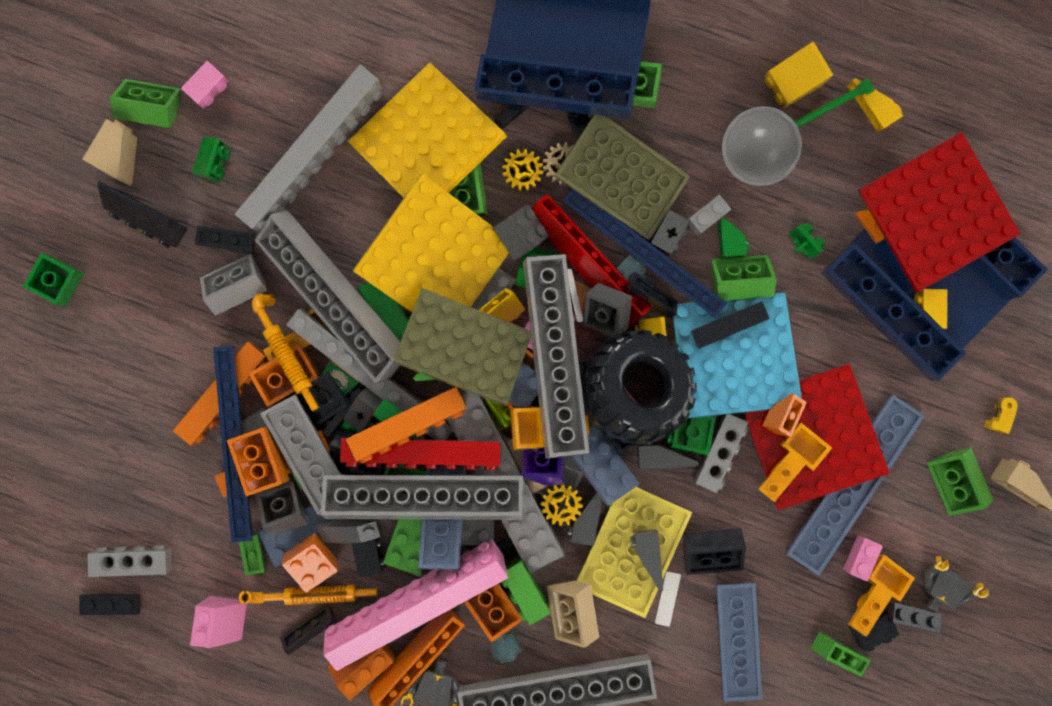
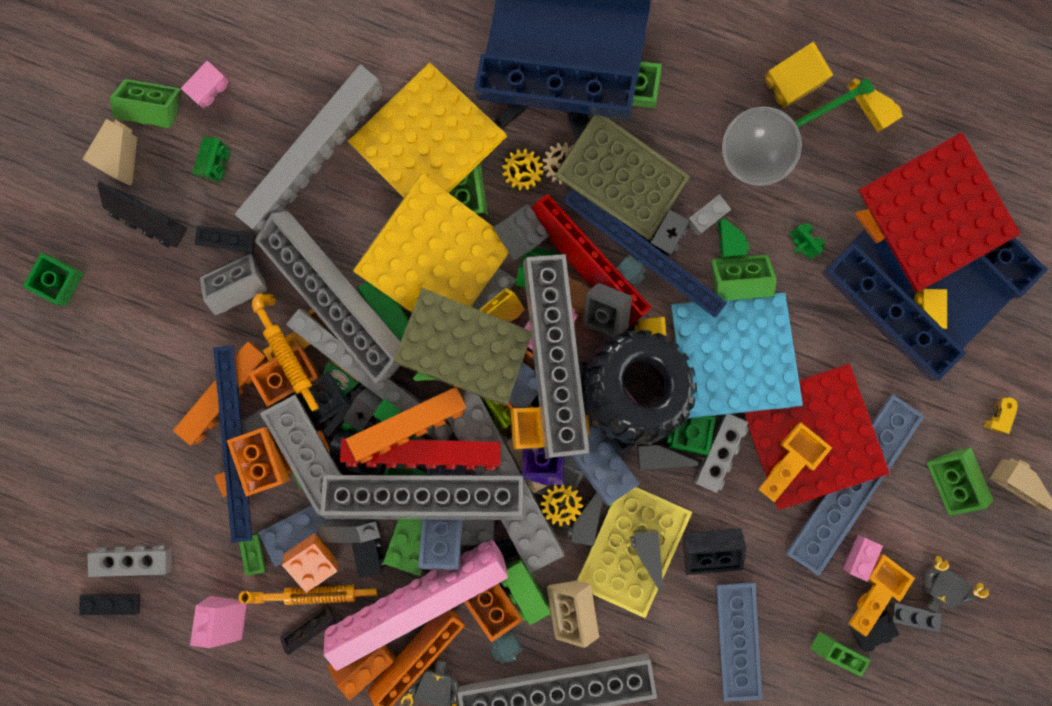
dark grey brick [256,481,308,537] -> none
white sticker [567,269,583,322] -> none
black plate [628,272,677,318] -> none
white sticker [655,571,681,627] -> none
black tile [691,301,770,349] -> none
orange slope [762,393,807,437] -> none

